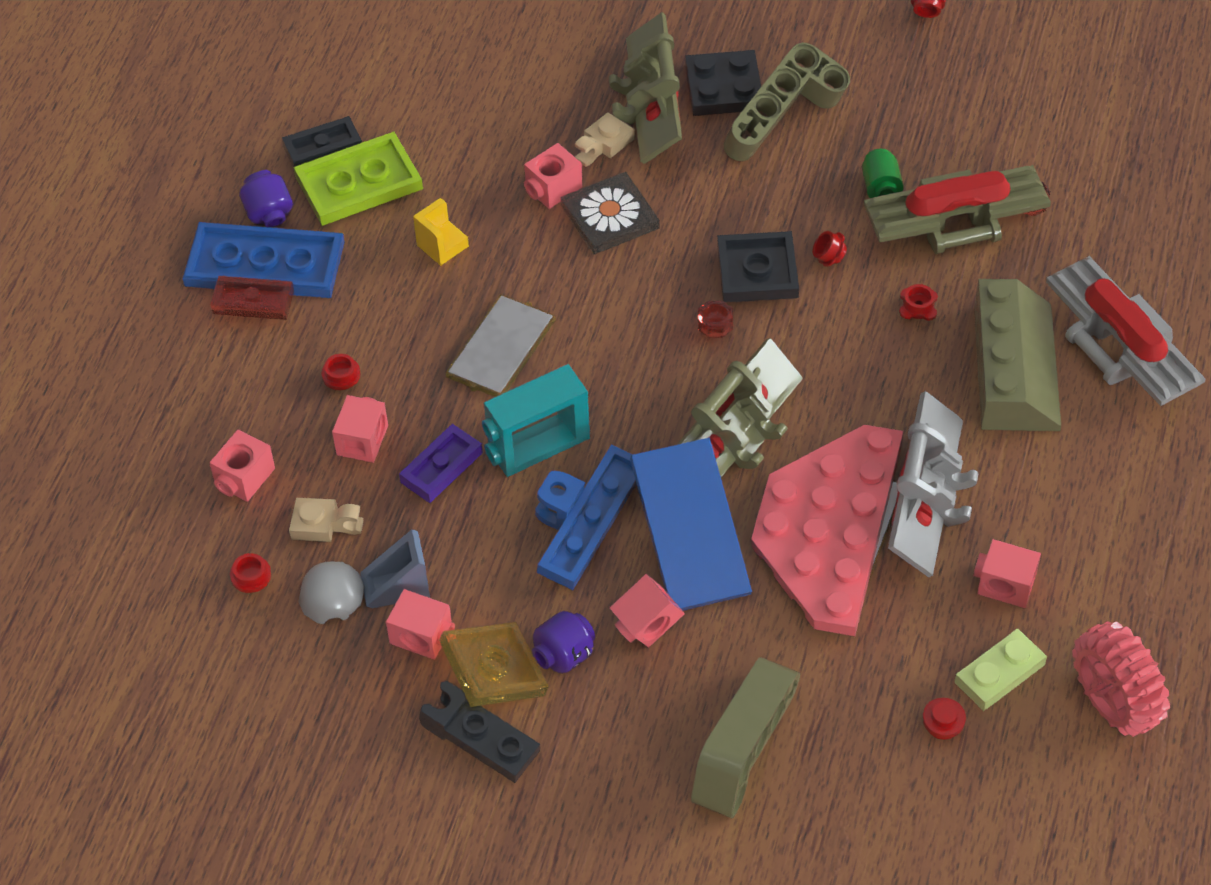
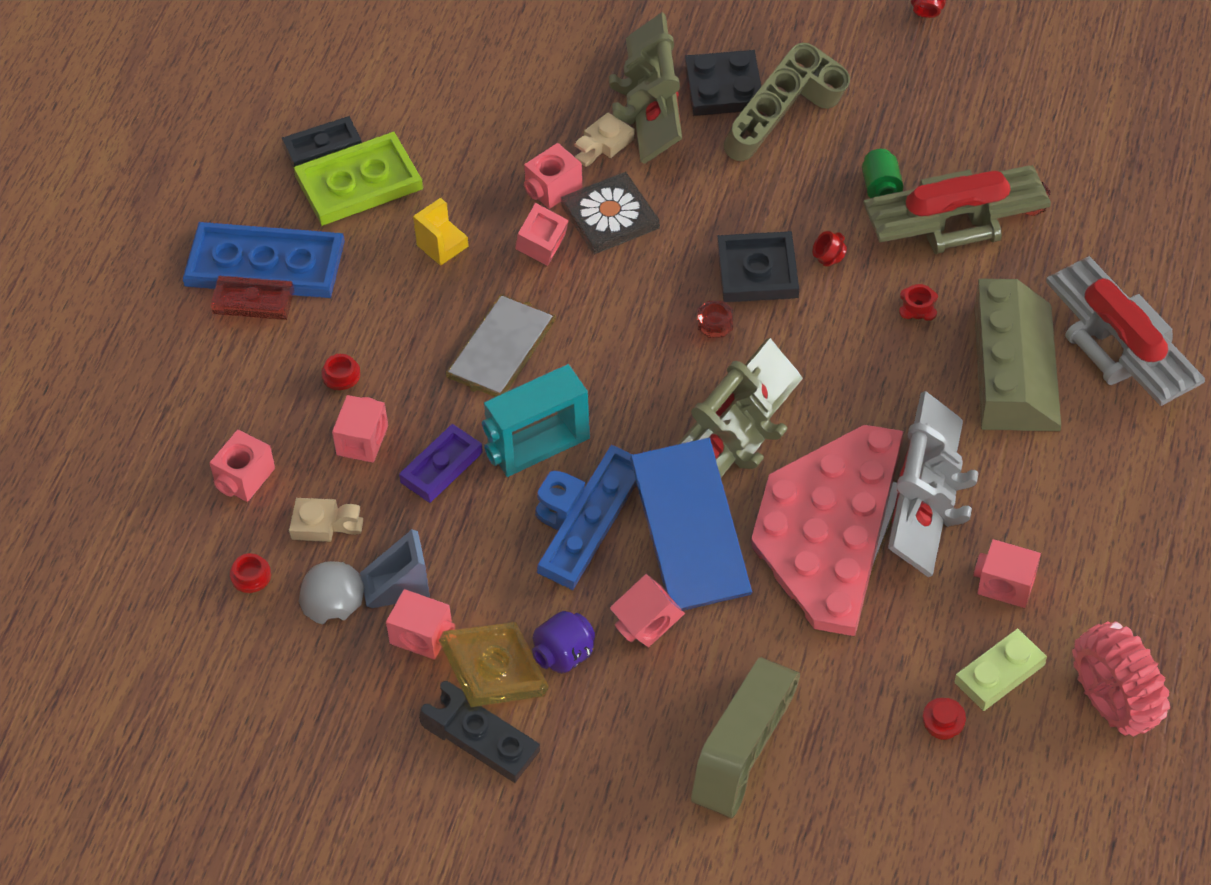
dark purple head [239,170,293,228] -> none
none -> coral brick [515,203,569,266]

